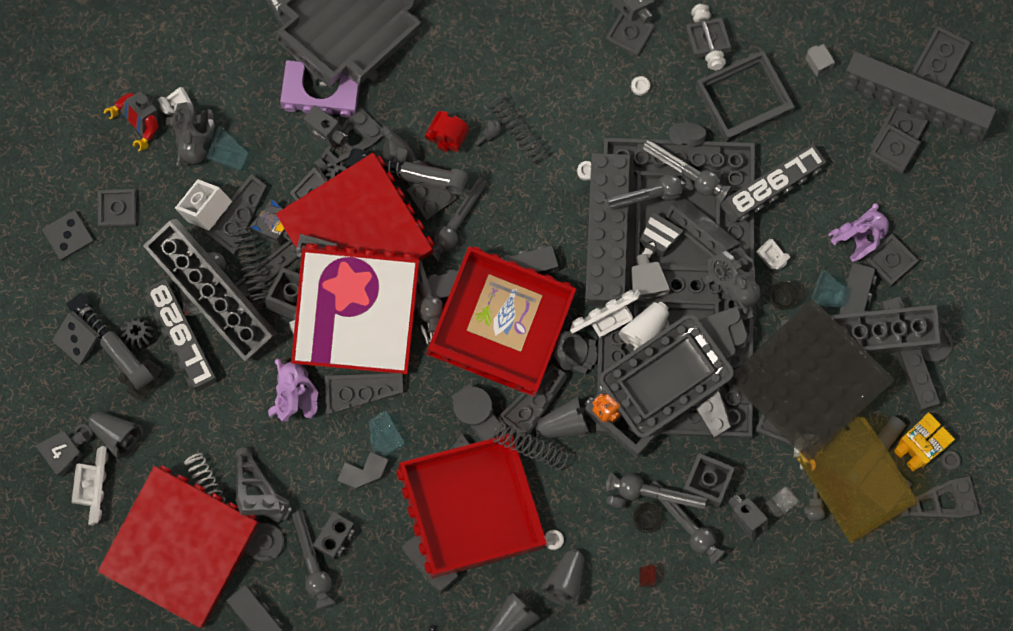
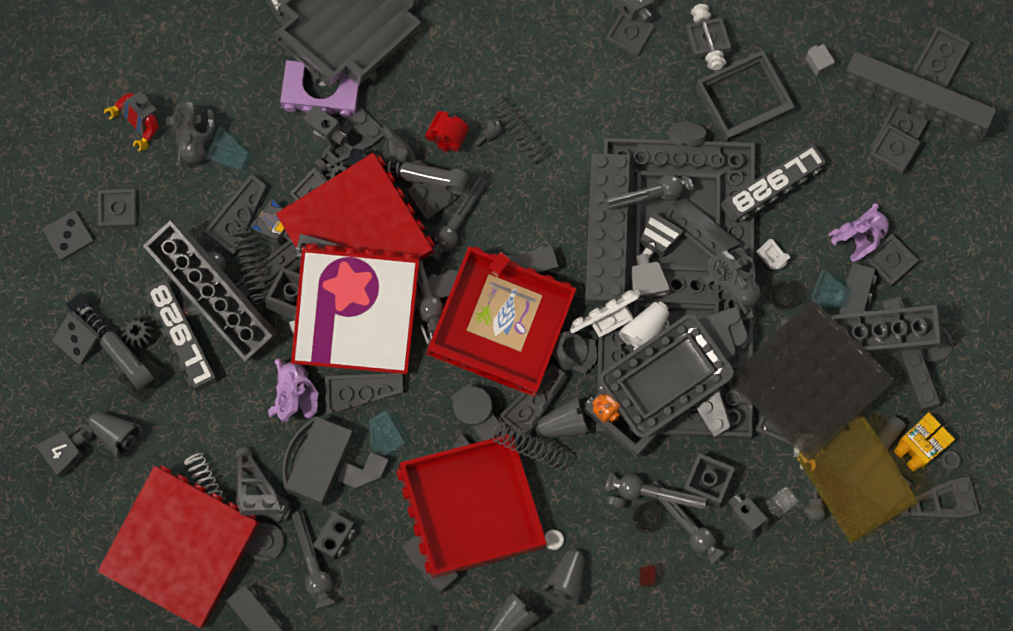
white bracket [72,446,108,525] -> none
white bracket [158,87,192,116] -> none
white brick [175,179,232,230] -> none
white tile [577,161,591,181] -> none
white tile [631,76,650,96] -> none
dark grey piece [643,139,732,203] -> none
none -> dark grey piece [282,417,354,507]
none -> red piece [488,252,511,278]

